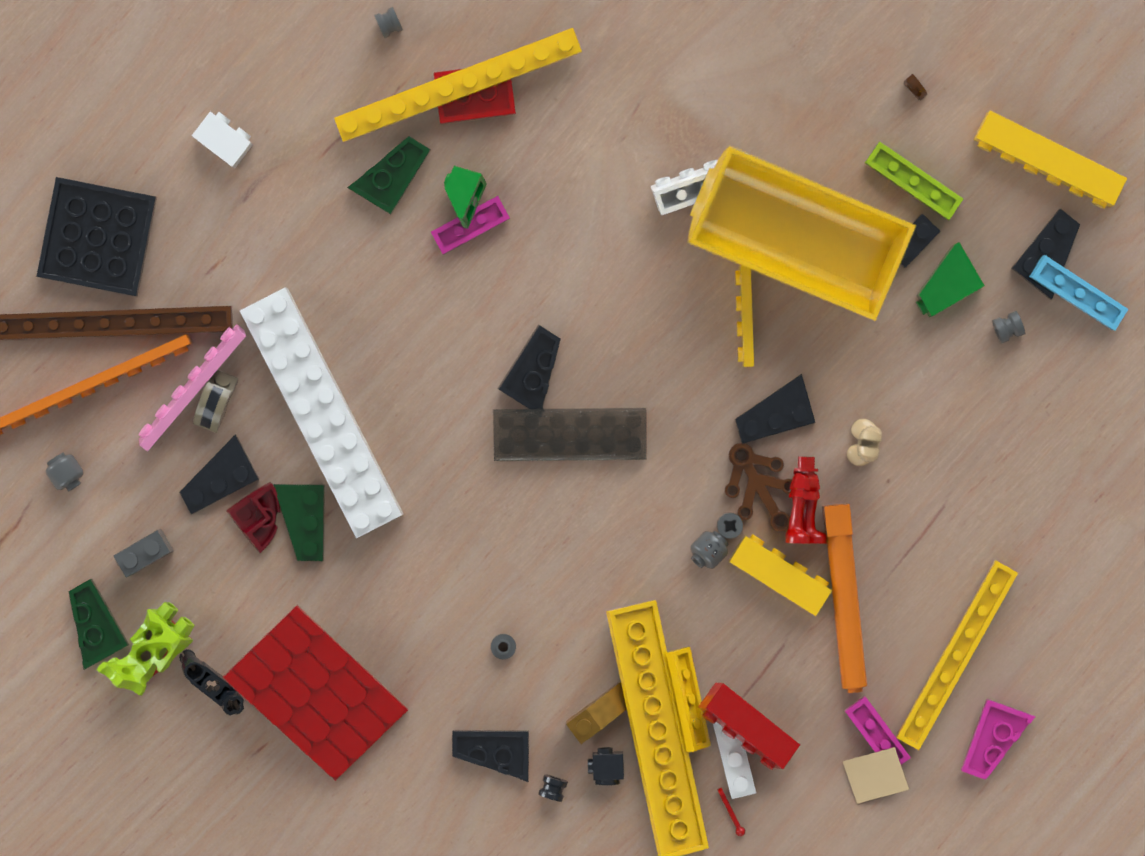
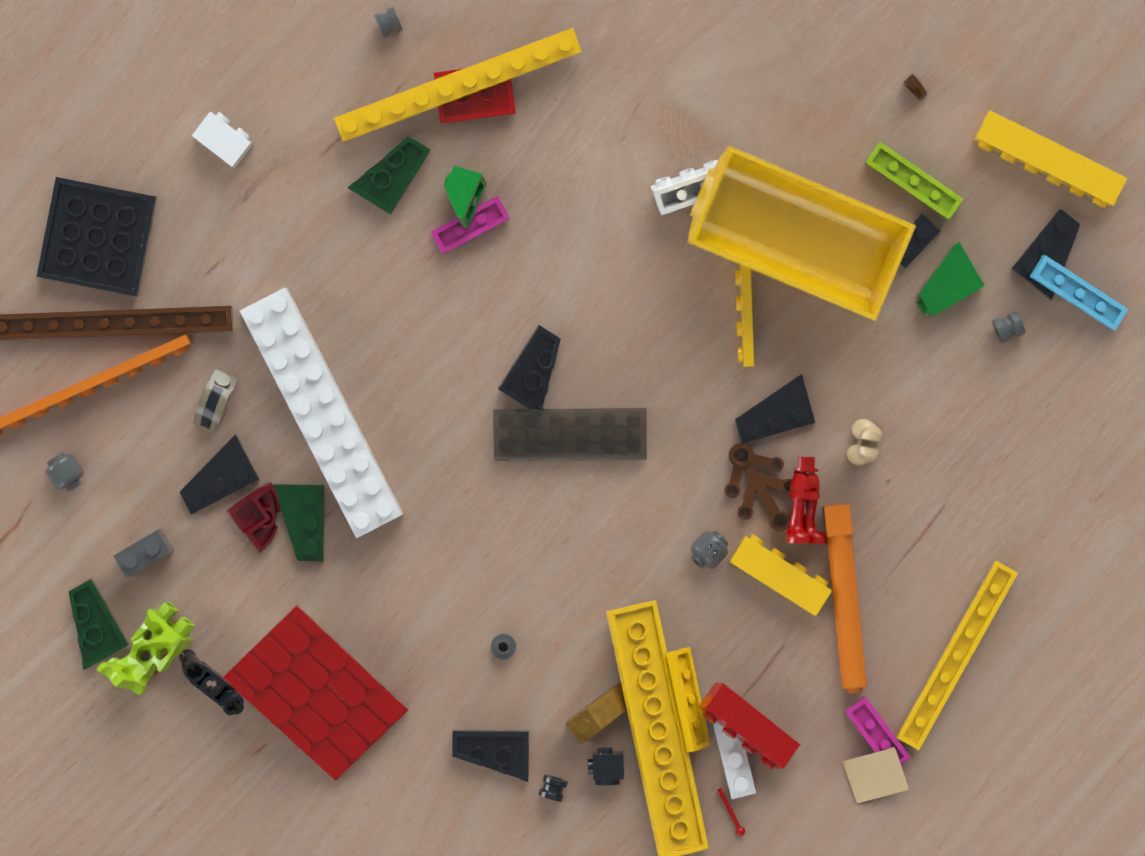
bright pink plate [139,324,246,452] -> none
dark grey wheel [717,513,743,539] -> none
dark pink wing [961,699,1035,780] -> none

